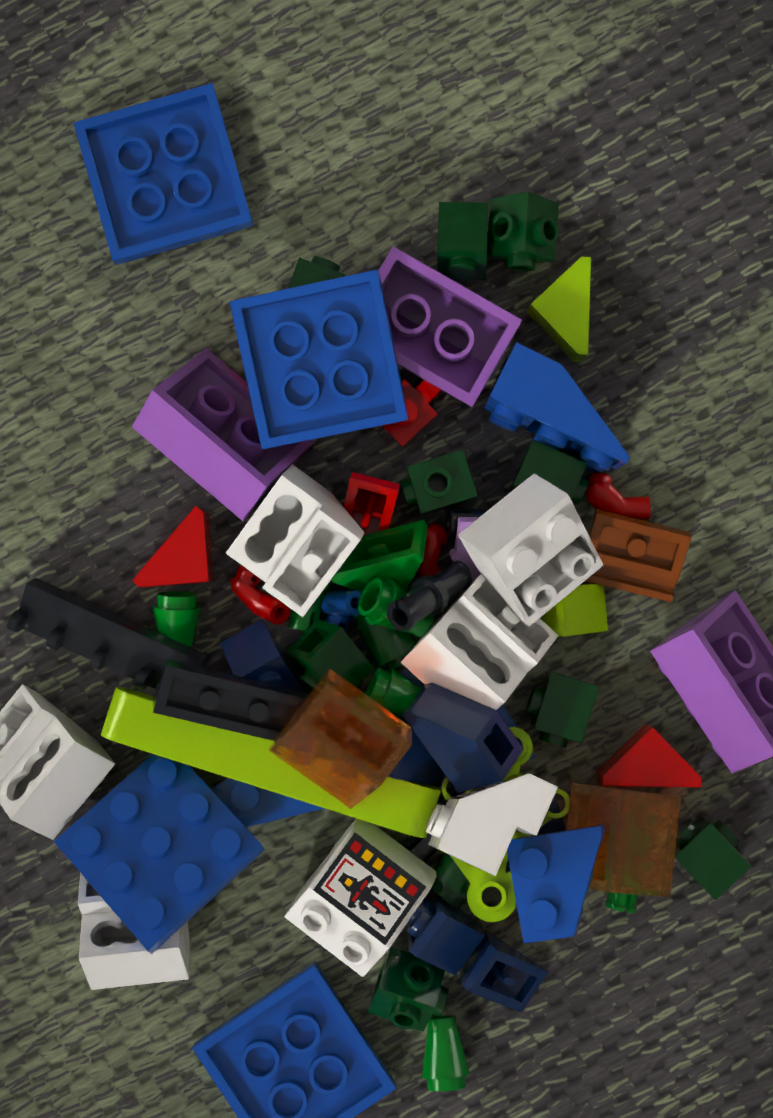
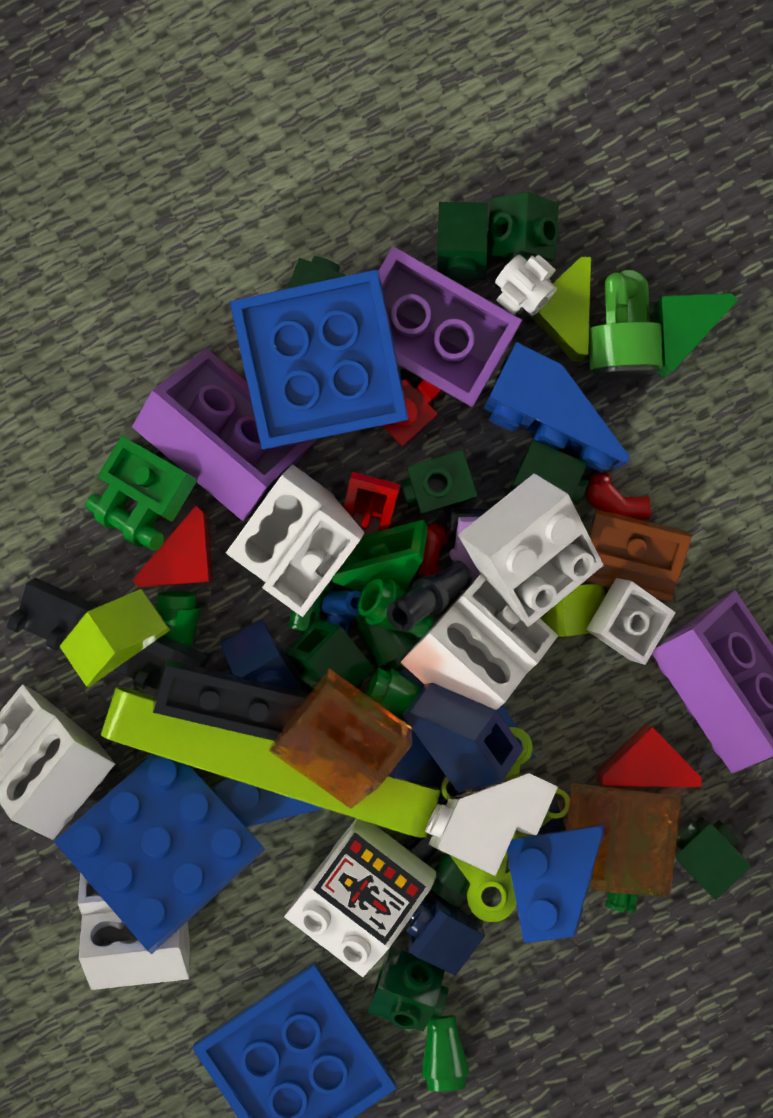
blue plate [73,83,254,265] -> none
red arm [230,565,290,625] -> none
dark blue slope [459,930,548,1012] -> none
dark green brick [525,670,599,748] -> none
none -> lime slope [60,589,170,687]
none -> green plate [85,436,197,551]
none -> white gear [495,254,557,316]
none -> white piece [586,578,676,665]
none -> bright green piece [588,270,663,378]
none -> green slope [654,293,738,378]

